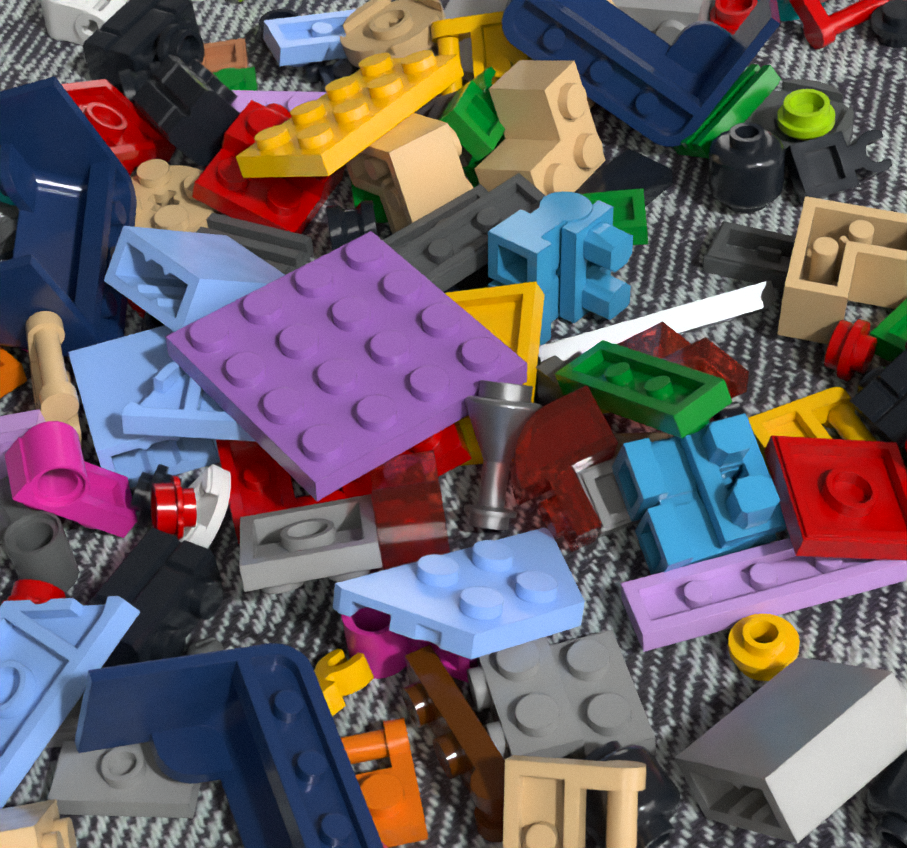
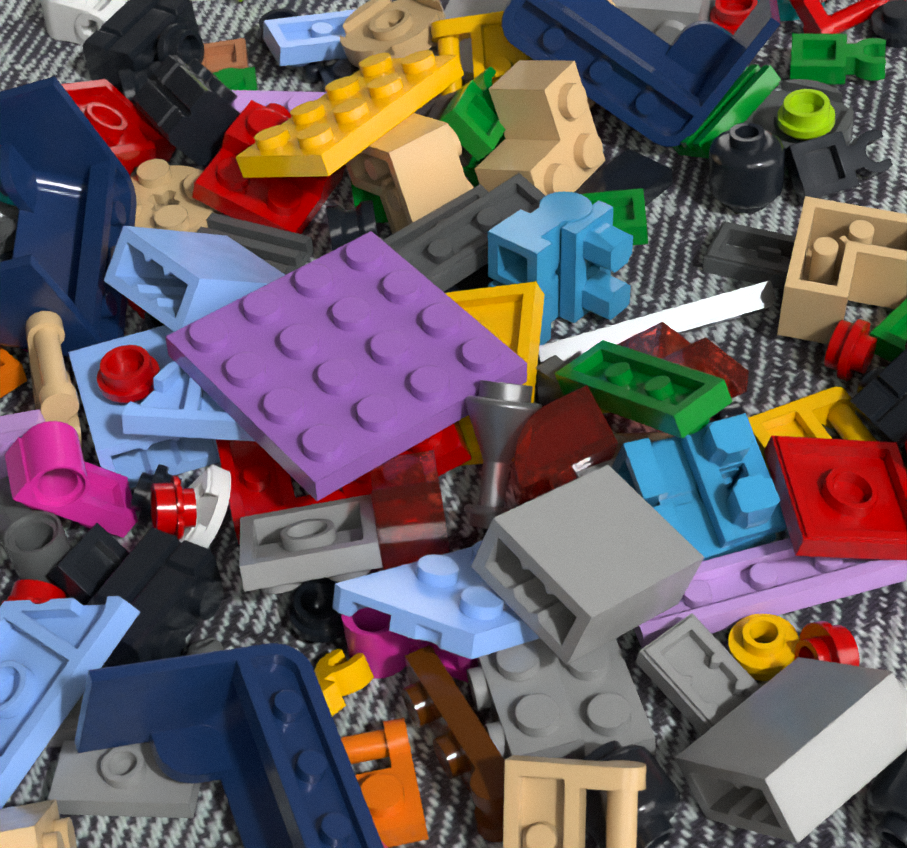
none -> black plate [48,523,129,605]
none -> red plate [97,345,160,403]
none -> black plate [289,578,345,643]
none -> light grey brick [471,464,704,665]
none -> light grey plate [636,613,761,735]
none -> green plate [790,33,886,85]
none -> red plate [795,621,860,666]

